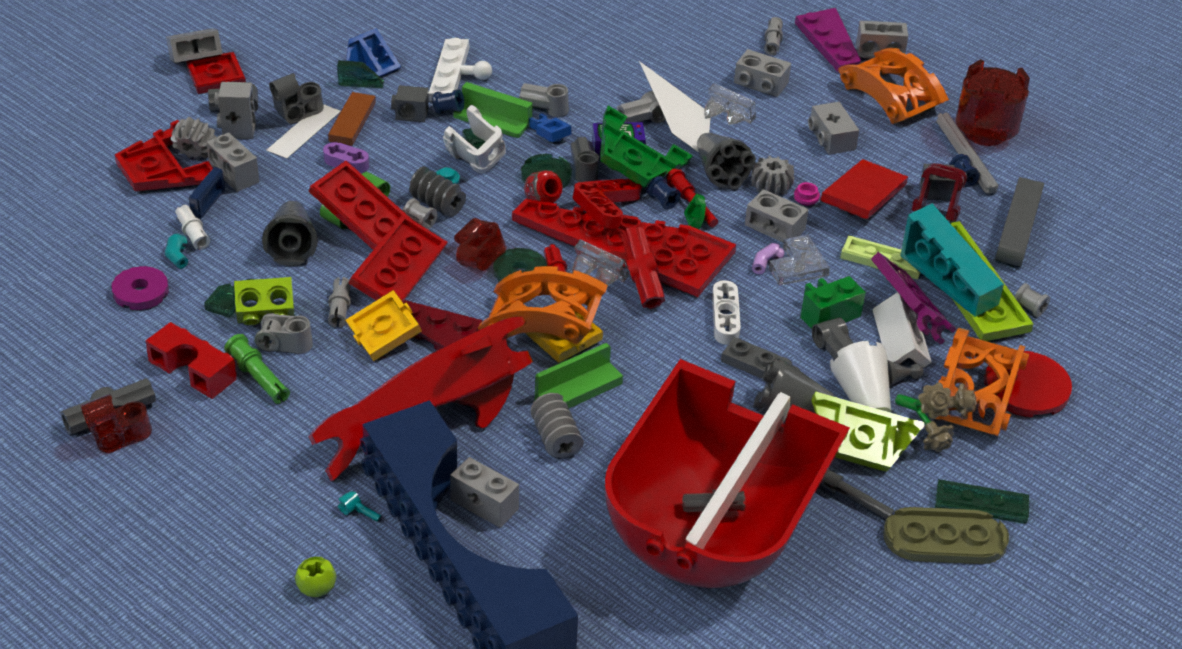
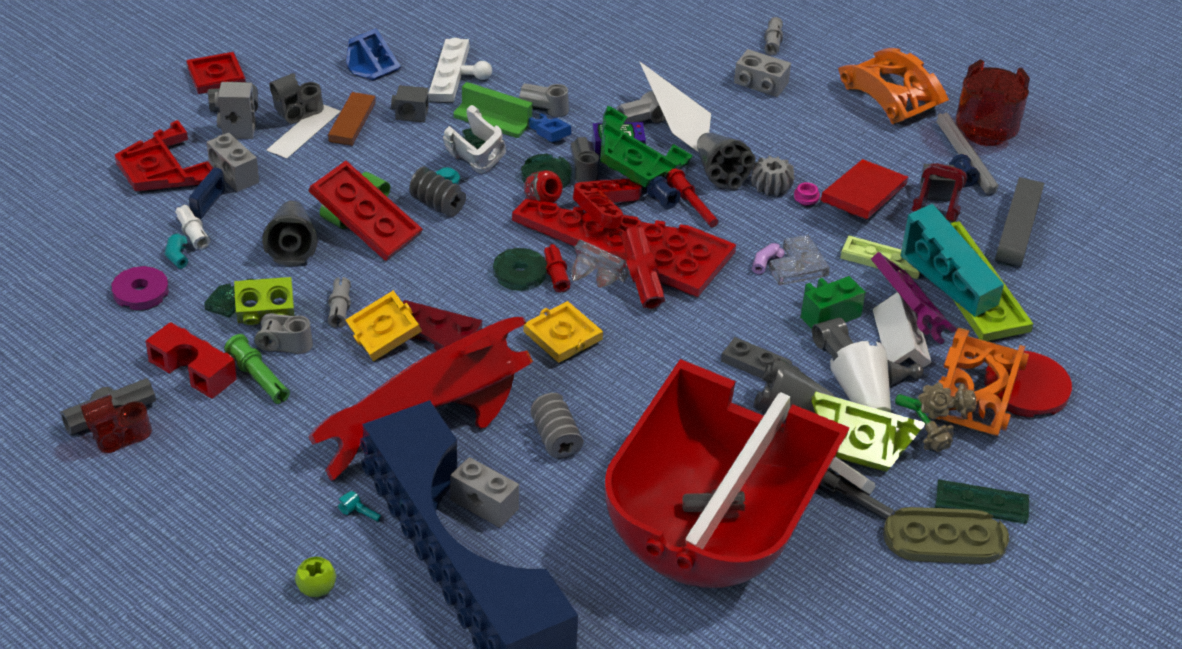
light grey brick [166,28,223,63] -> none
light grey gear [171,117,217,160] -> none
medium lavender beam [323,142,369,173] -> none
tile [337,60,384,88] -> none
red tile [348,214,448,302] -> none
light grey bush [403,198,437,230] -> none
dark blue bush [432,89,464,114] -> none
clear red piece [454,218,507,271] -> none
orange fence [478,266,608,344] -> none
bright green panel [534,343,623,408] -> none
green tile [684,194,706,230] -> none
clear tile [704,83,756,125] -> none
white beam [712,280,741,345] -> none
light grey brick [745,189,809,245] -> none
magenta wing [795,8,861,73] -> none
light grey brick [808,102,859,155] -> none
light grey brick [856,21,908,59] -> none
light grey bush [1014,283,1050,317] -> none
none -> white tile [830,457,876,494]

